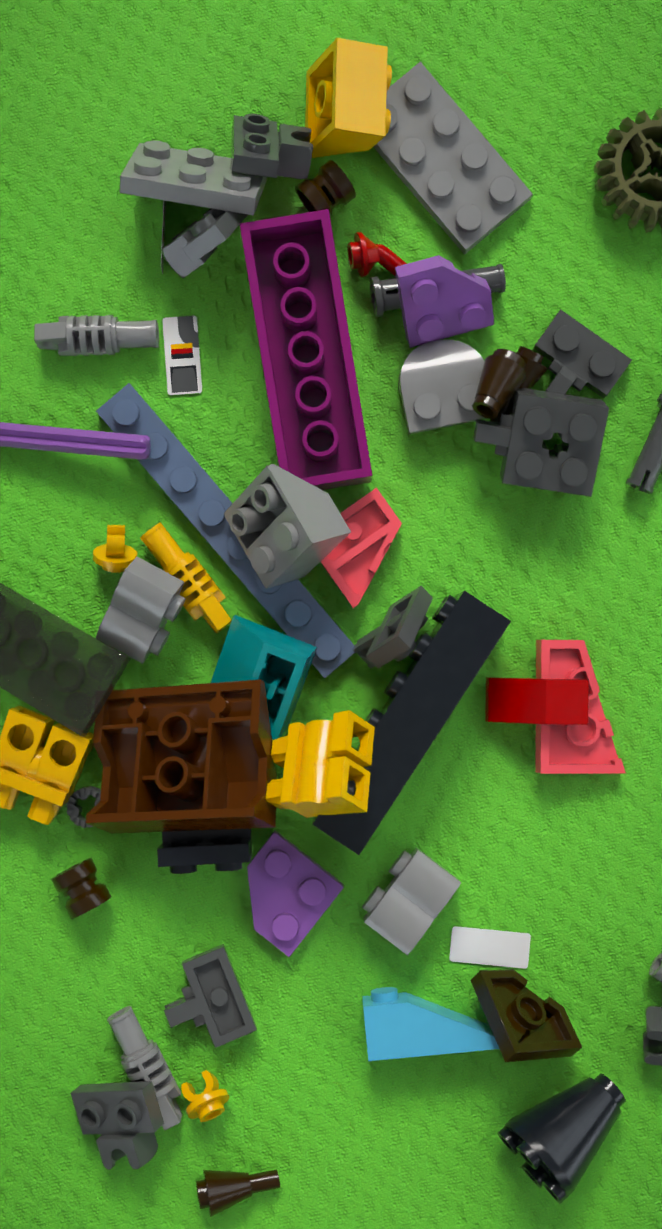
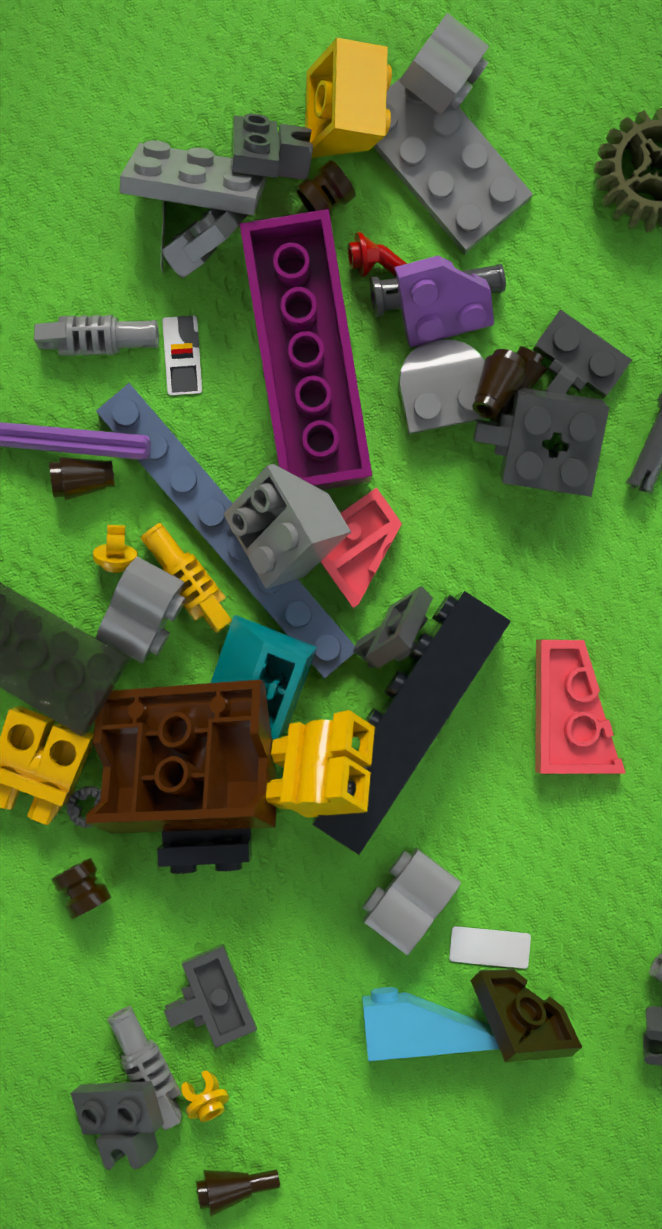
medium lavender plate [247,830,344,957] -> none
red slope [485,677,589,725] -> none
black cone [497,1073,626,1204] -> none
none -> dark brown cone [49,457,115,501]
none -> light grey brick [399,13,489,115]

